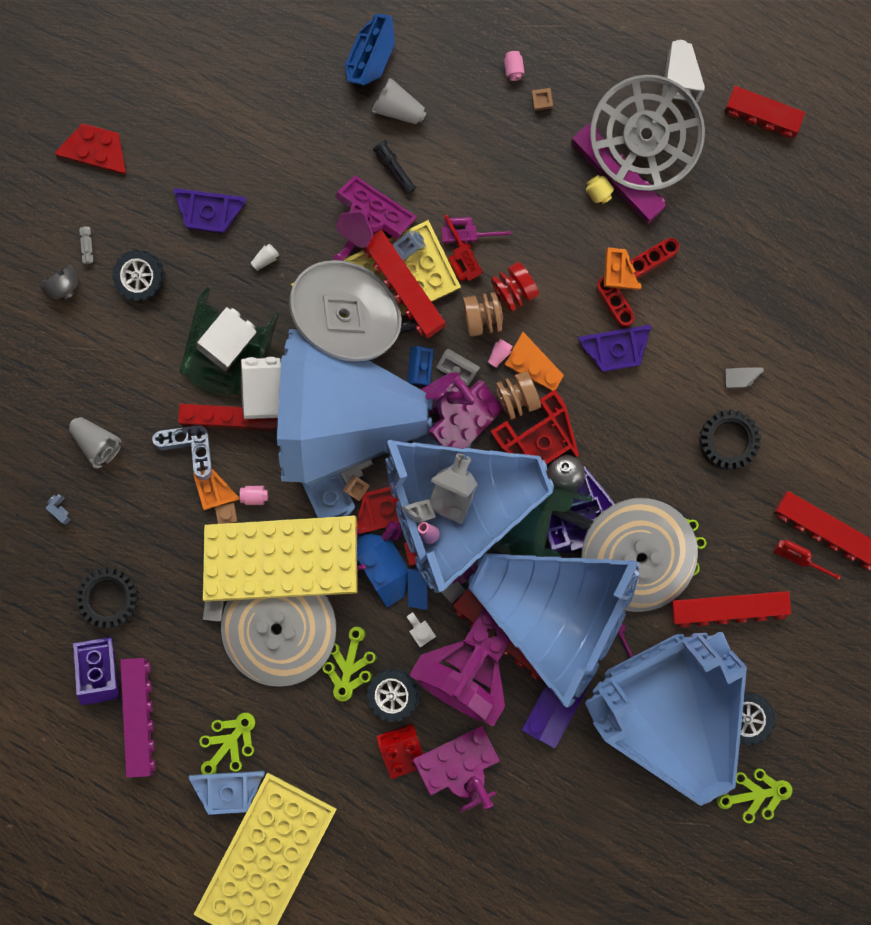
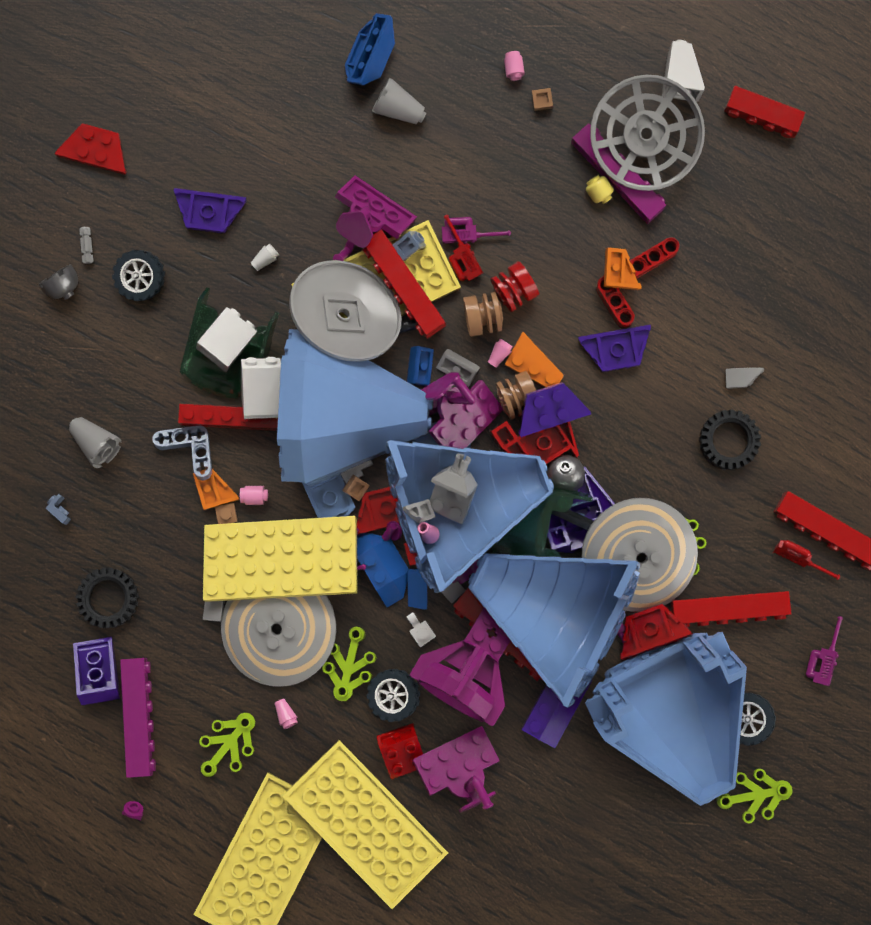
medium blue wing [188,771,265,815] -> none
black pin [373,140,416,195] -> none
none -> magenta plate [122,801,143,821]
none -> bright pink cone [274,699,298,729]
none -> light yellow plate [282,740,448,909]
none -> dark purple wing [519,382,591,437]
none -> red wing [620,604,693,660]
none -> magenta piece [806,616,843,686]

